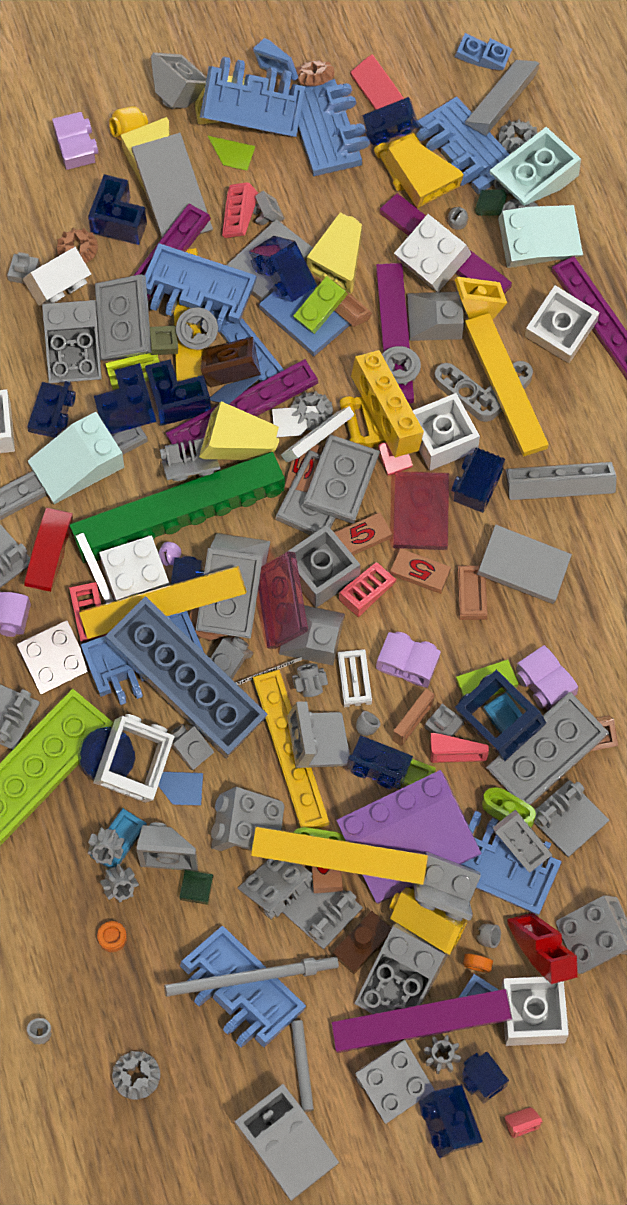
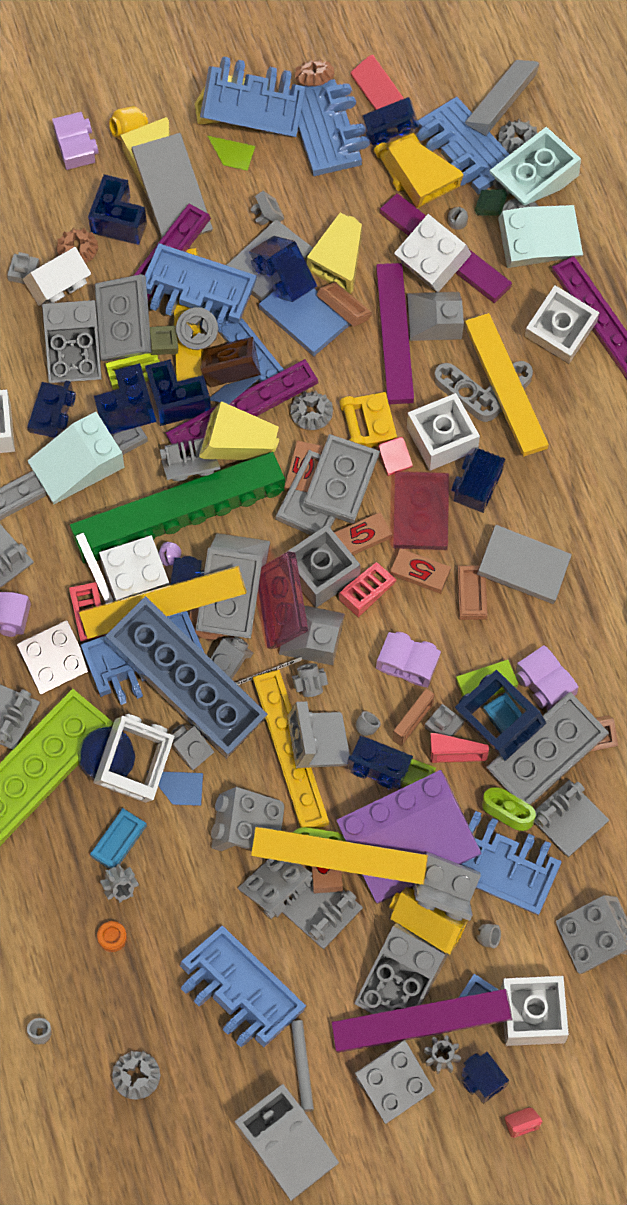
red slope [24,508,73,592] -> none
light grey gear [87,828,124,865] -> none
light grey slope [137,822,198,871] -> none
light grey slope [151,53,207,109] -> none
light grey bar [164,957,339,997] -> none
clear green tile [179,870,214,905] -> none
coral slope [222,182,259,238] -> none
medium blue slope [253,38,298,80] -> none
white sticker [272,406,319,437] -> none
white tile [281,406,354,462] -> none
lime plate [293,276,348,334] -> none
reddish brown tile [332,911,392,974] -> none
white tile [338,649,372,707] -> none
yellow brick [351,350,424,458] -> none
light grey gear [382,346,421,385] -> none
clear blue bracket [419,1085,483,1158] -> none
medium blue slope [454,33,512,70] -> none
yellow slope [455,277,507,320] -> none
orange tile [463,954,494,973] -> none
light grey tile [493,810,552,873] -> none
light grey slope [506,462,617,500] -> none
red slope [507,913,578,984] -> none

